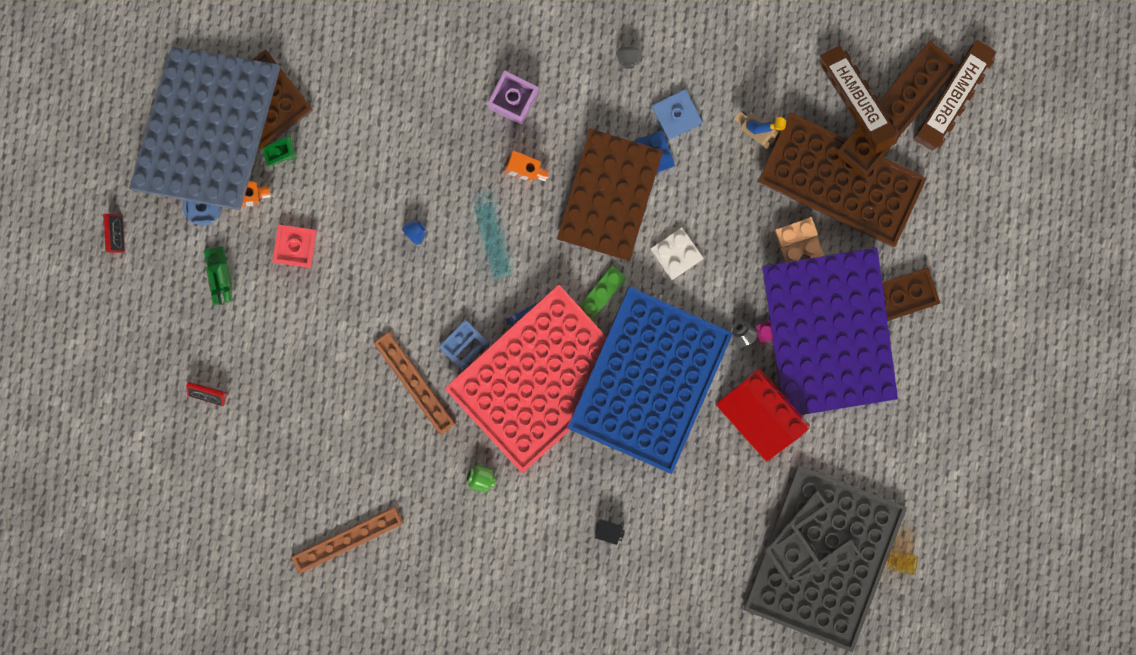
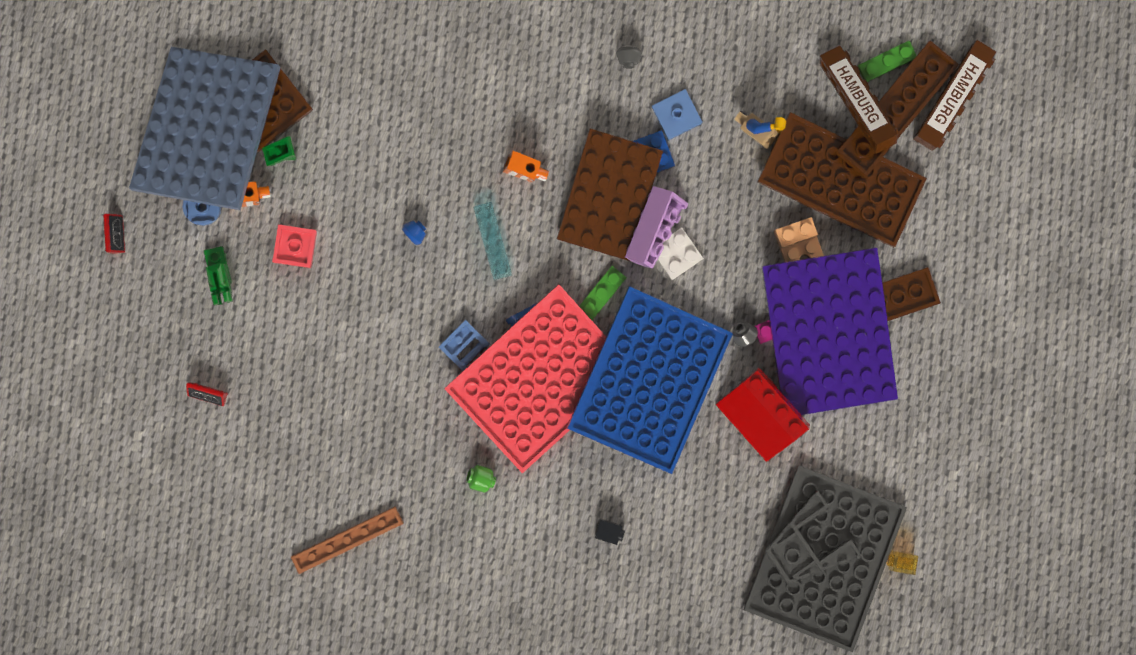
nougat tile [373,331,456,436] -> none
lavender brick [487,70,539,125] -> none
none -> lavender wedge [625,186,688,269]
none -> bright green plate [857,41,917,82]

